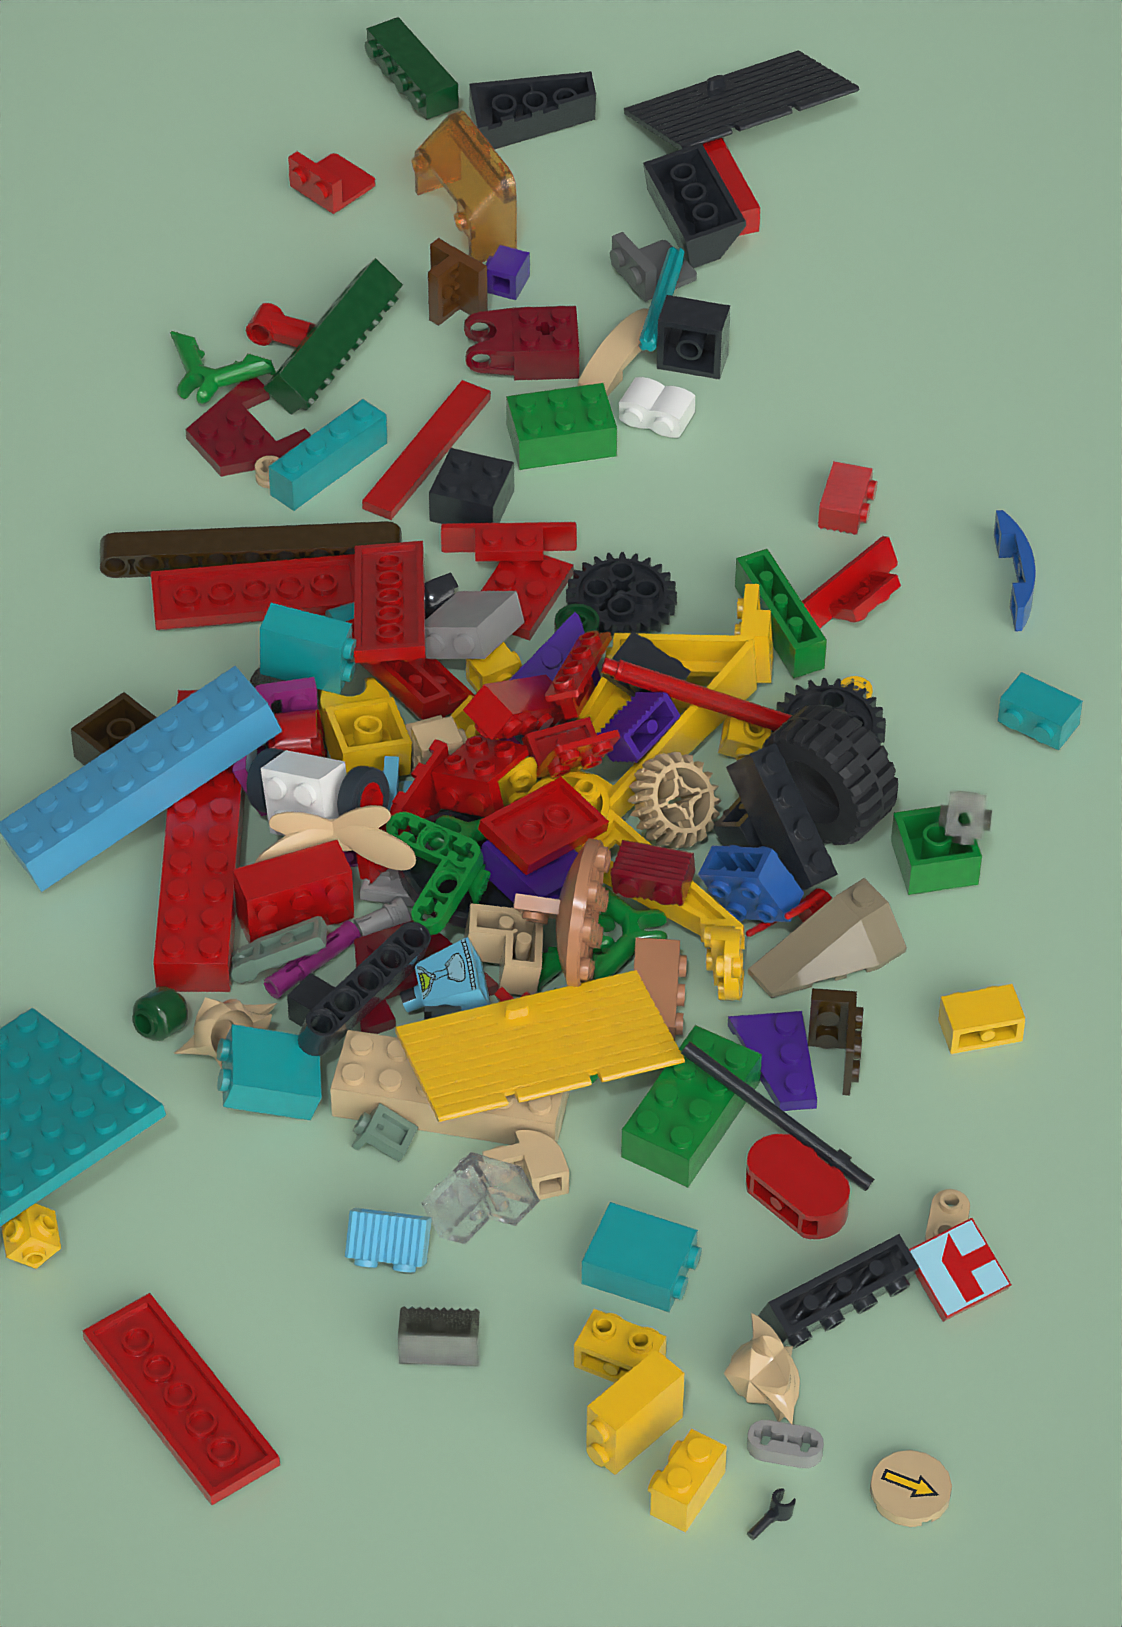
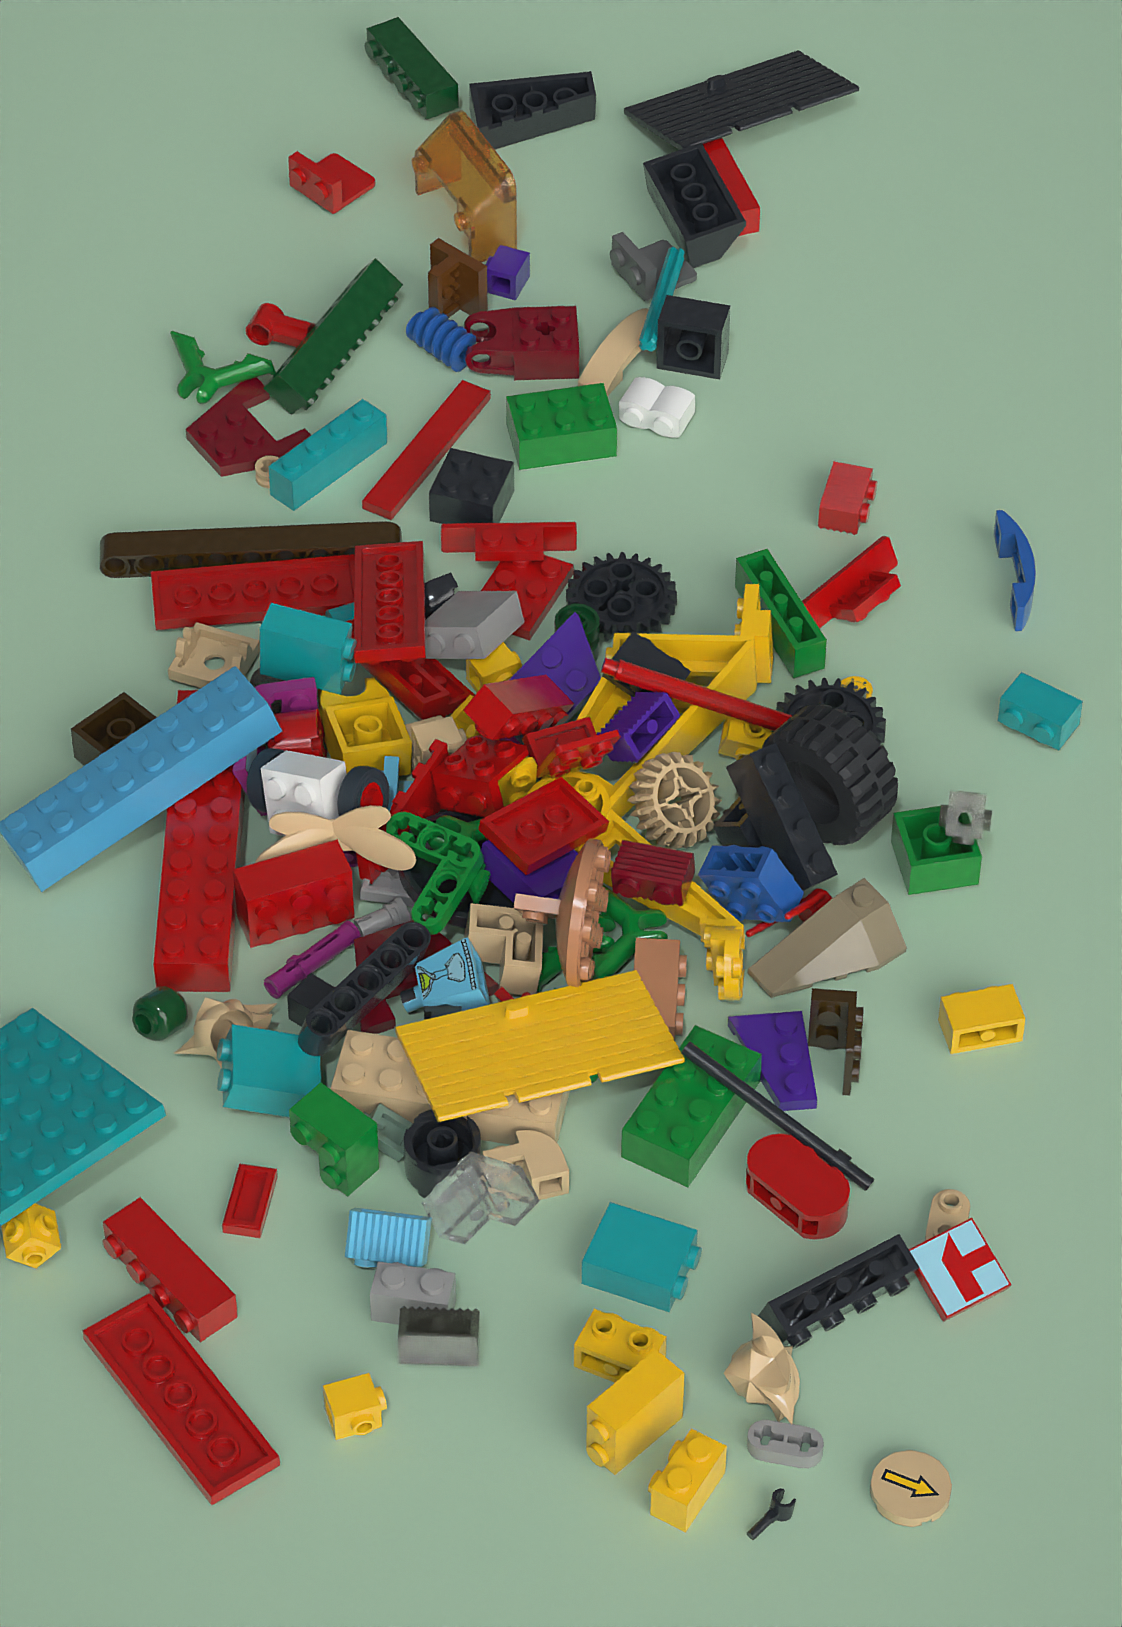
sand green hinge [230,916,327,984] -> none
red bracket [545,631,612,720] -> none
none -> red brick [102,1197,238,1343]
none -> tan piece [168,622,260,688]
none -> red tile [222,1163,278,1238]
none -> green brick [289,1082,379,1197]
none -> yellow brick [323,1373,387,1440]
none -> light grey brick [370,1261,456,1332]
none -> black brick [404,1109,481,1199]
none -> blue piece [406,307,476,372]

